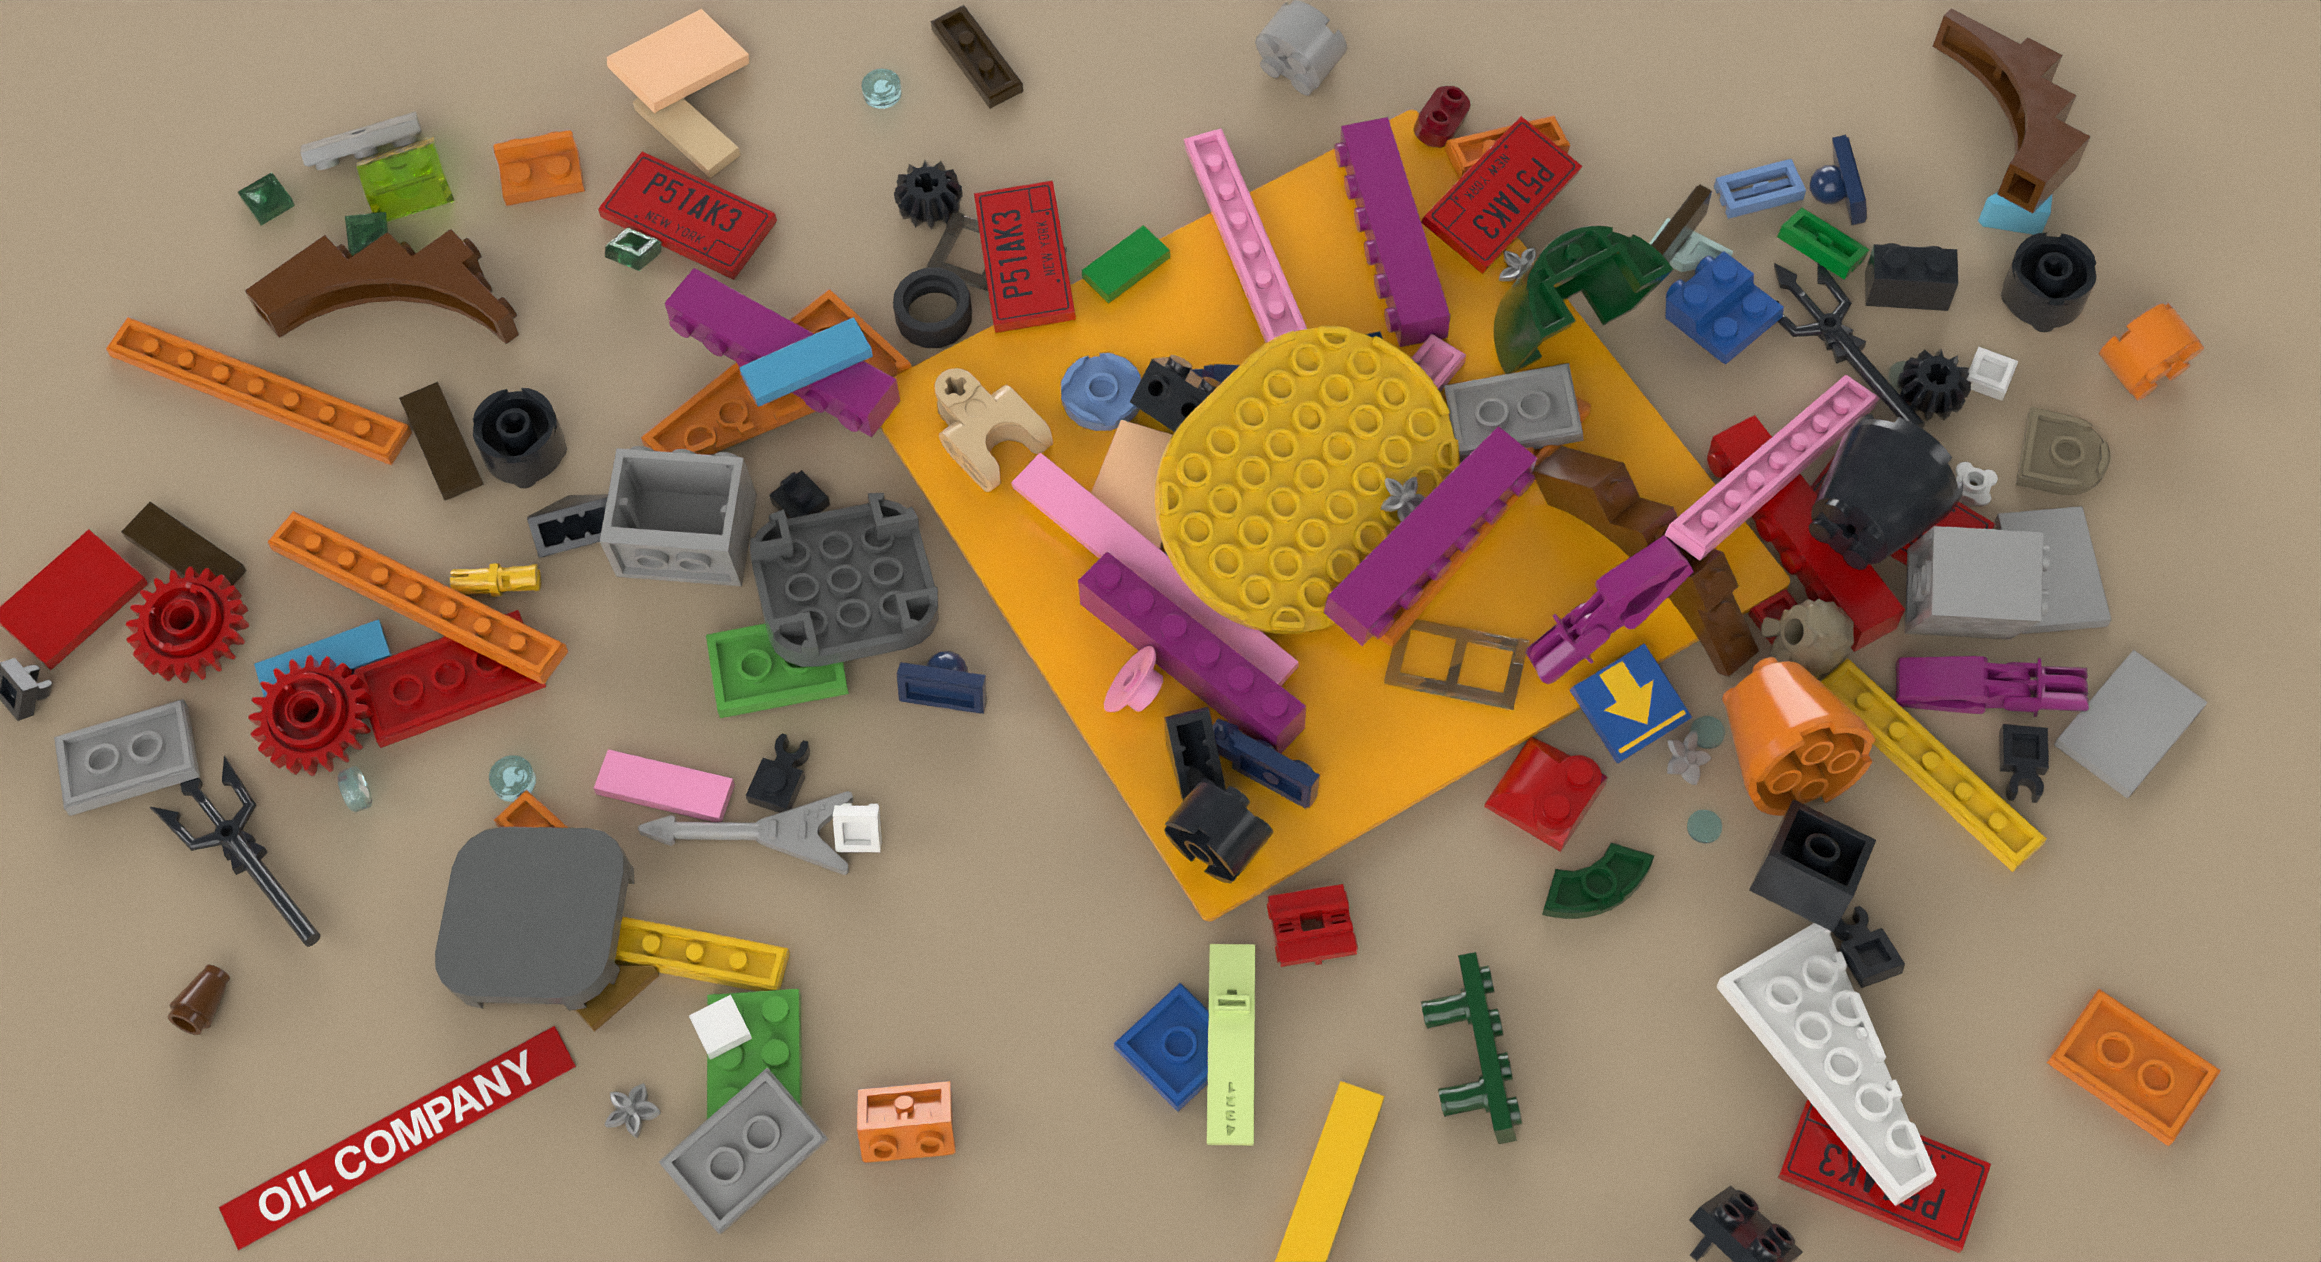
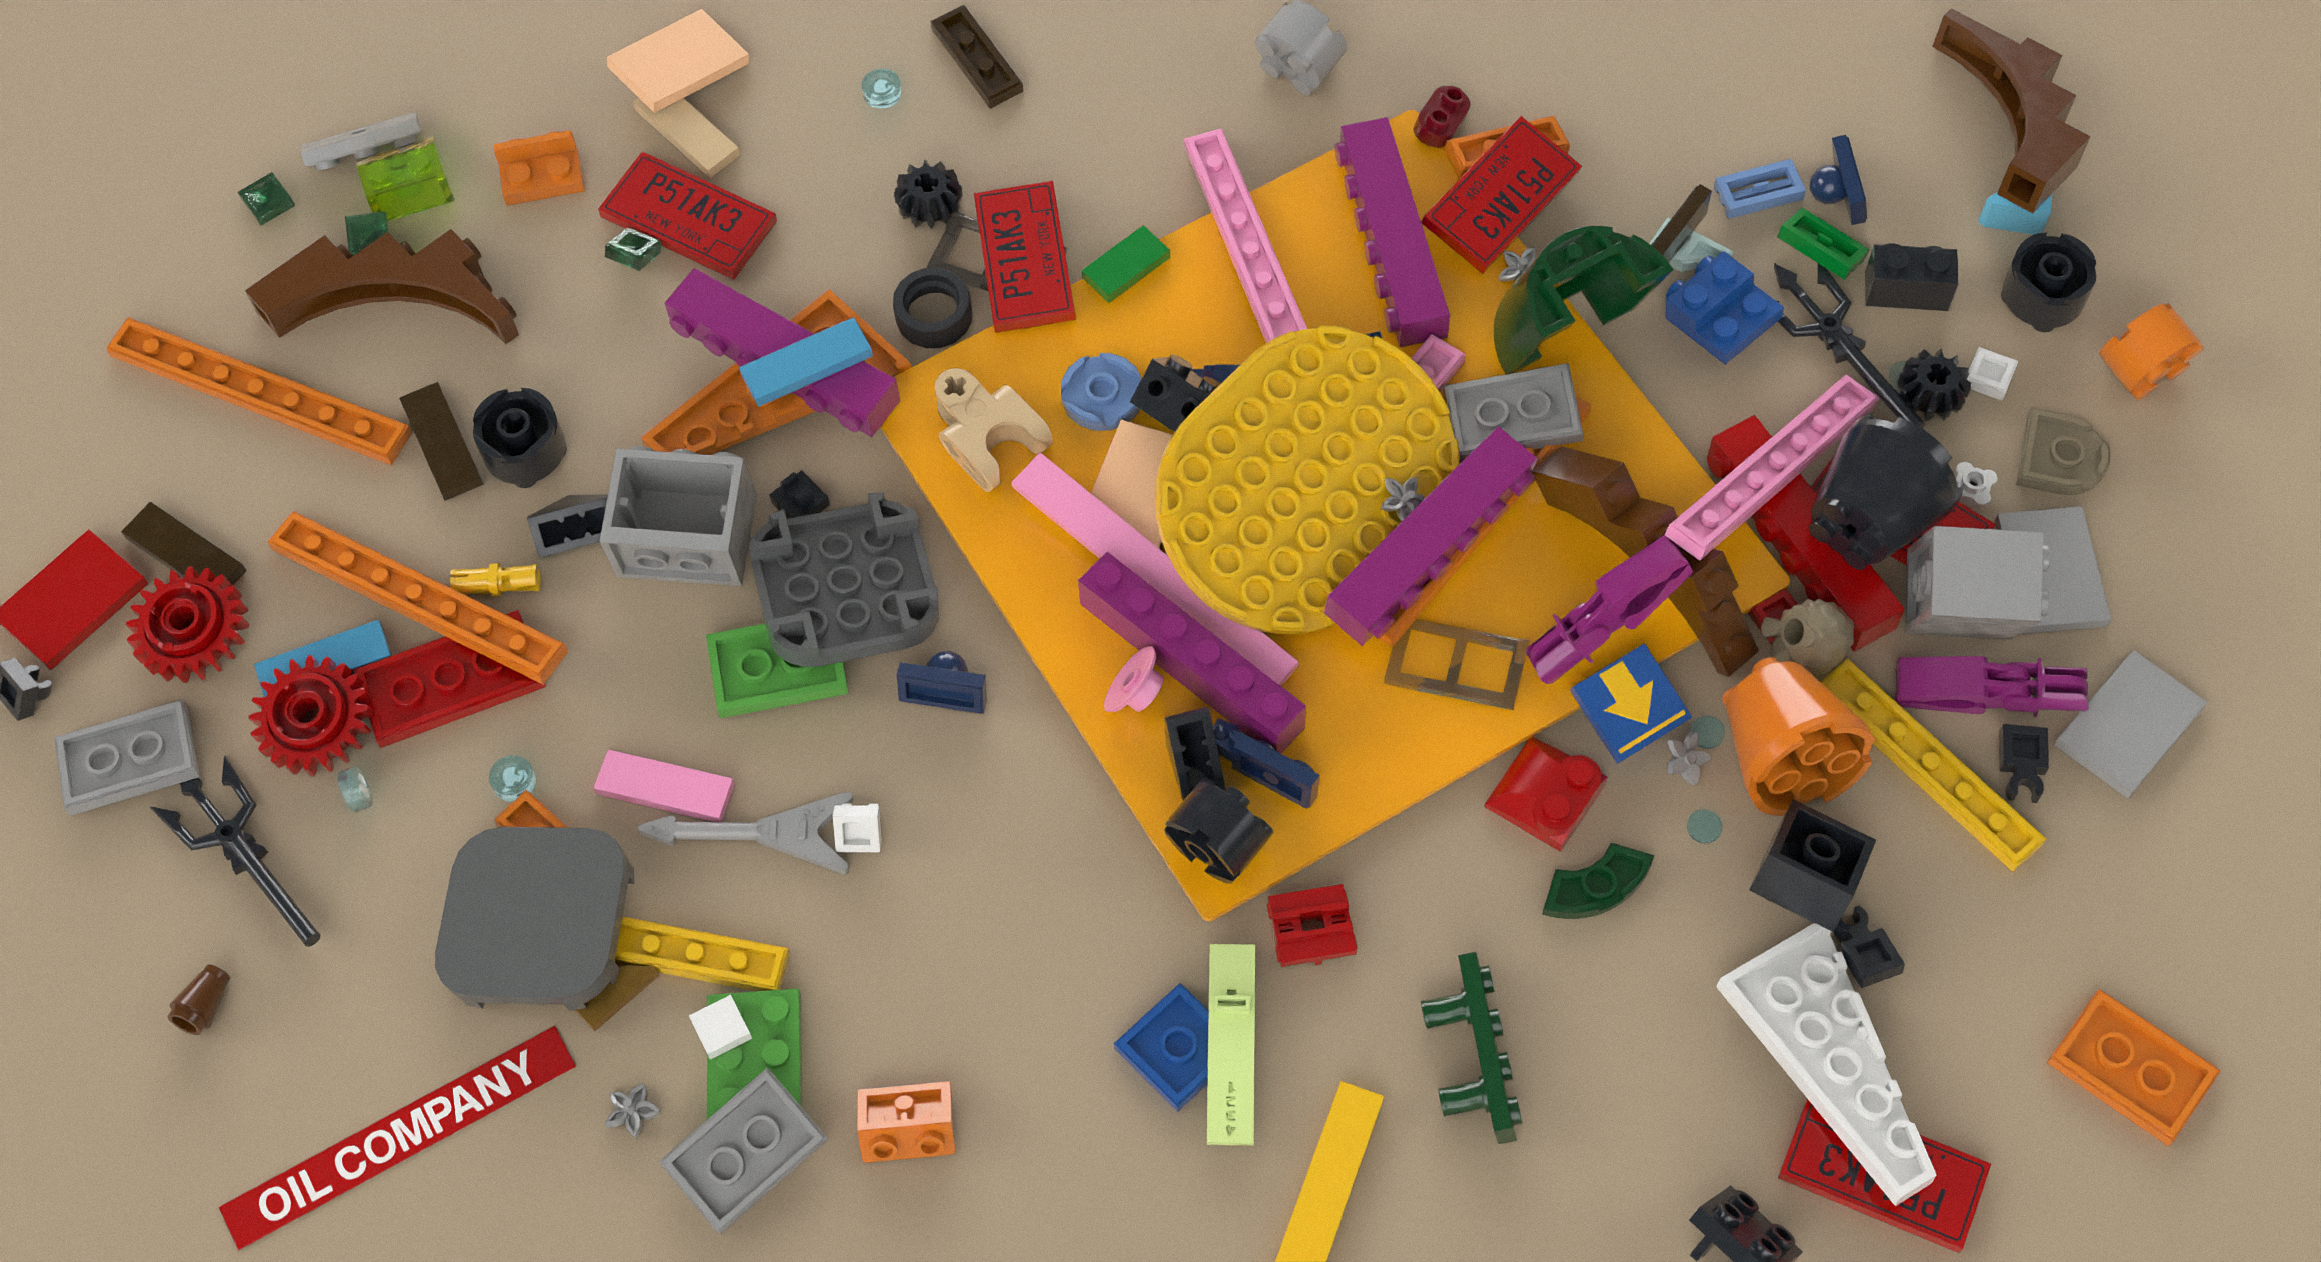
black plate [745,733,810,813] -> none

